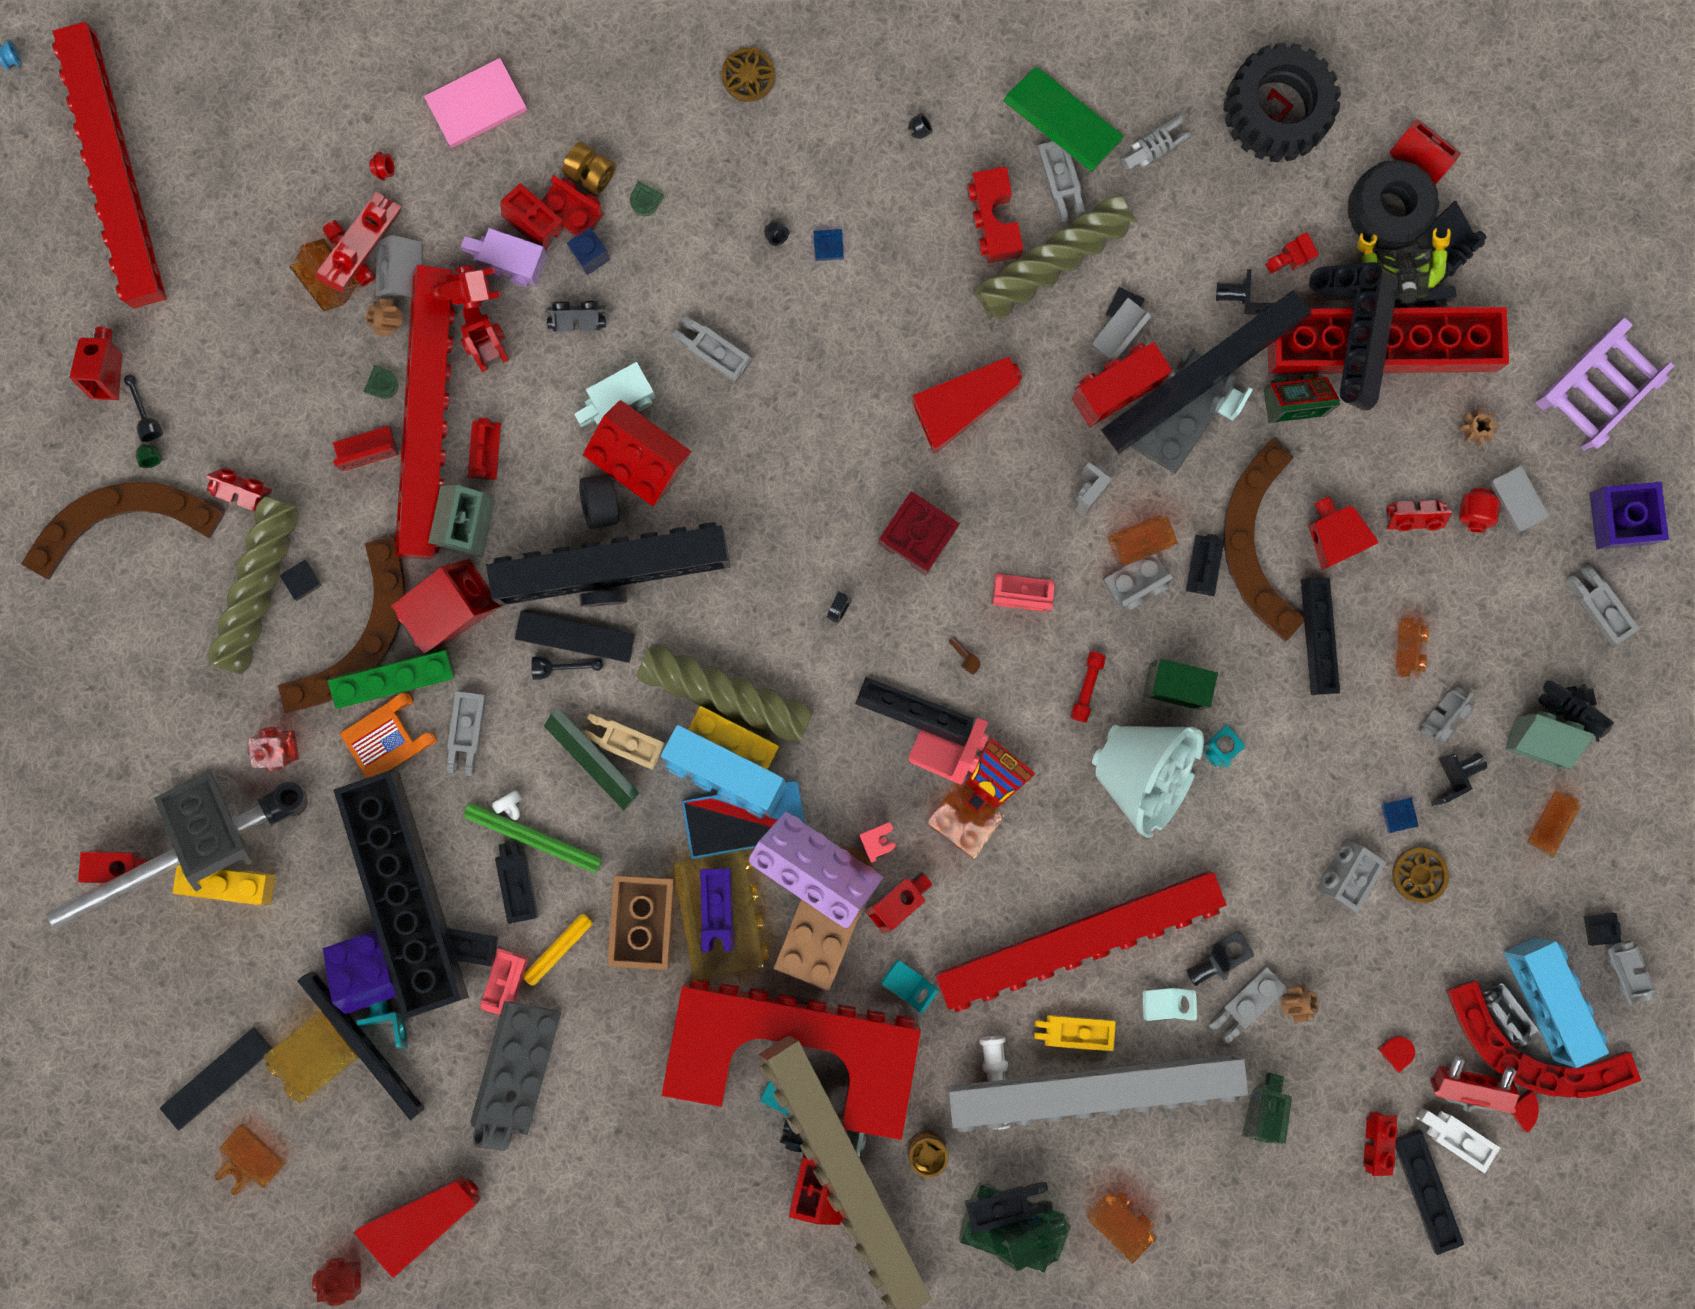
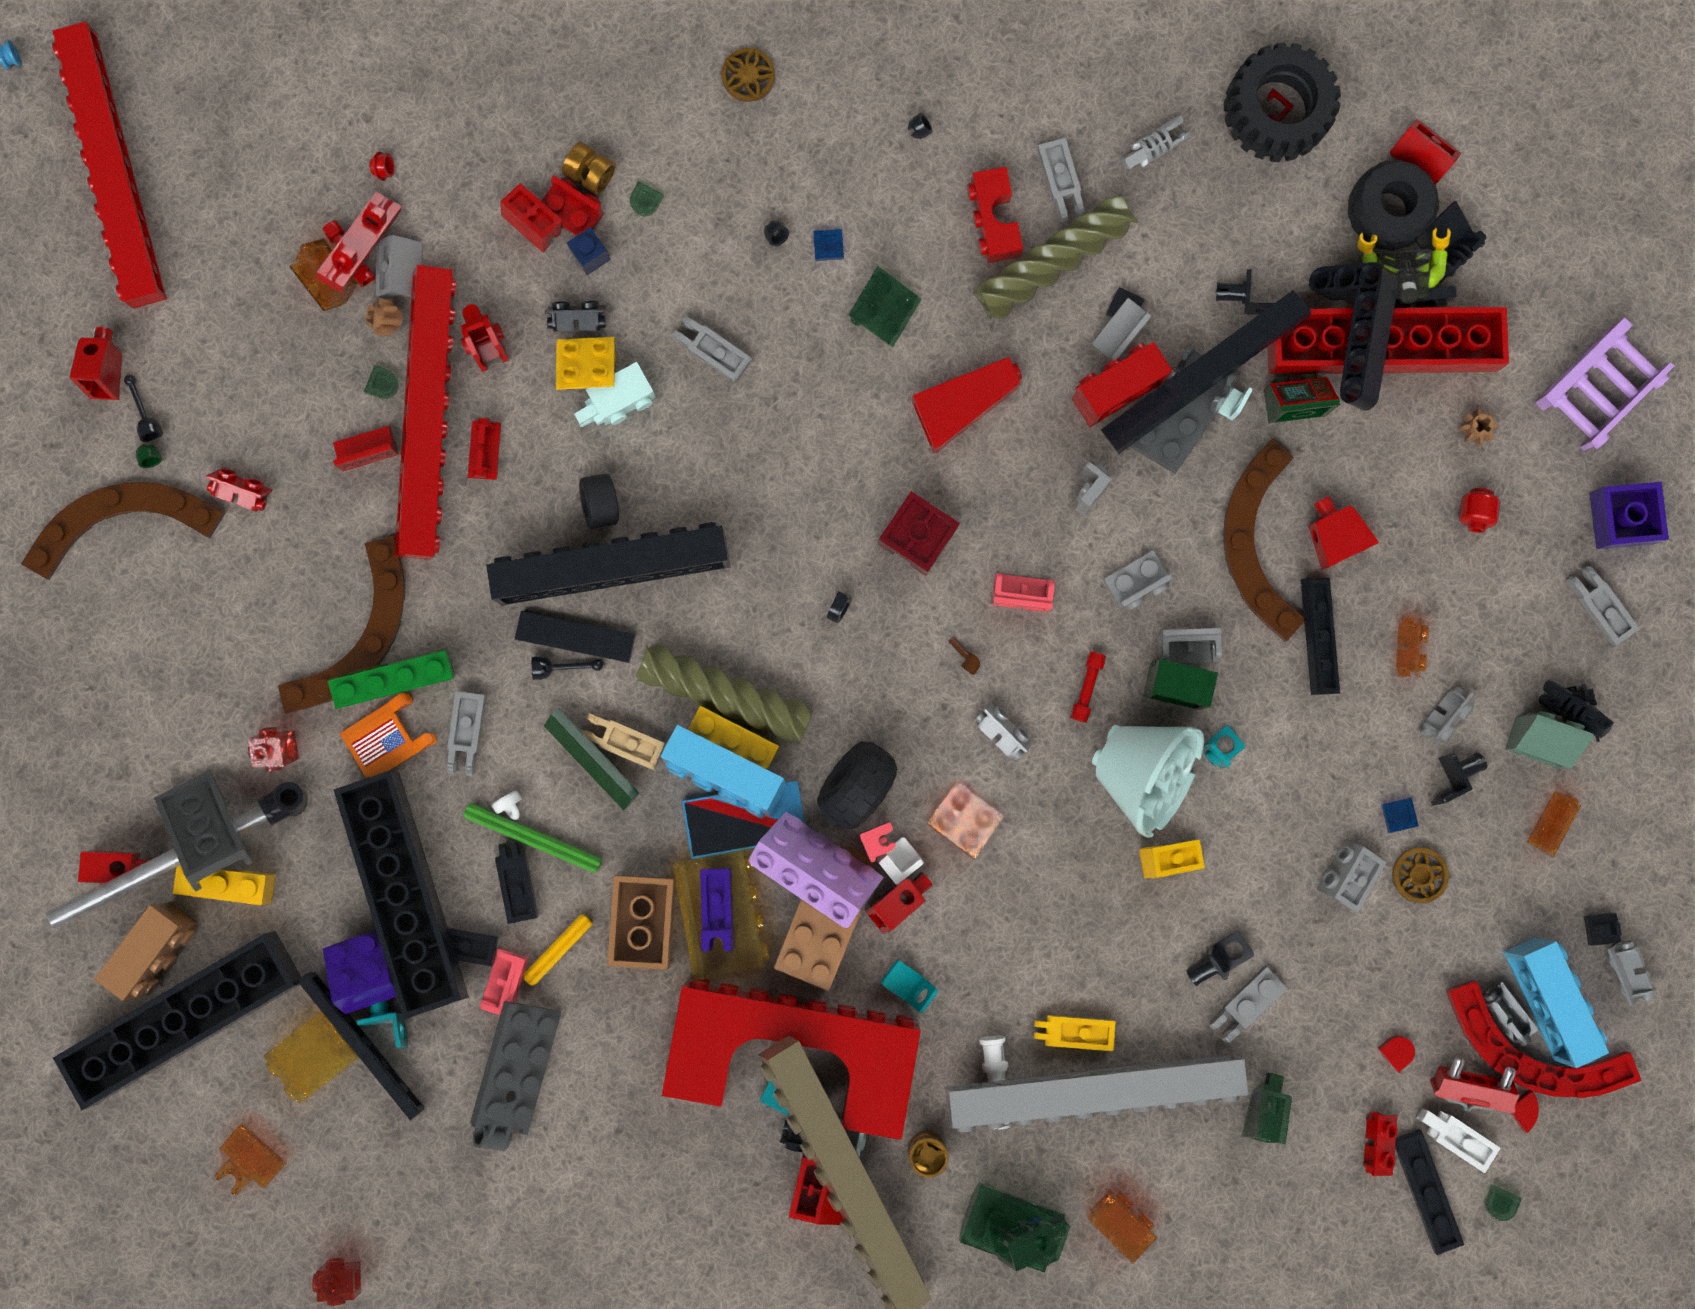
black tile [160,1028,273,1131] -> none
olive piece [208,496,299,674] -> none
black tile [280,560,322,601] -> none
red slope [353,1176,481,1278] -> none
red slope [391,559,502,654] -> none
bright pink tile [424,58,527,149] -> none
sand green slope [428,485,495,557] -> none
red hinge [430,264,502,309] -> none
lavender hinge [461,228,547,287] -> none
black piece [579,590,627,607] -> none
red brick [583,400,692,507] -> none
black tile [855,677,974,746] -> none
coral bracket [908,717,989,785] -> none
red brick [935,871,1227,1012] -> none
torso [964,738,1035,813] -> none
black hinge [964,1182,1053,1233] -> none
green tile [1003,66,1124,172] -> none
clear orange hinge [1107,515,1178,566] -> none
light aqua bracket [1143,988,1197,1021] -> none
black hinge [1186,534,1224,597] -> none
red piece [1265,232,1319,274] -> none
medium nougat gear [1281,984,1319,1023] -> none
red hinge [1386,500,1452,532] -> none
light grey panel [1491,465,1549,532] -> none
none -> black brick [53,931,301,1111]
none -> medium nougat brick [94,902,198,1001]
none -> yellow hinge [556,337,617,390]
none -> black tyre [817,741,898,829]
none -> clear green hinge [848,266,922,347]
none -> white panel [876,837,924,885]
none -> light grey hinge [975,703,1032,761]
none -> yellow plate [1139,839,1205,878]
none -> light grey hinge [1158,628,1222,663]
none -> clear green tile [1485,1184,1522,1221]

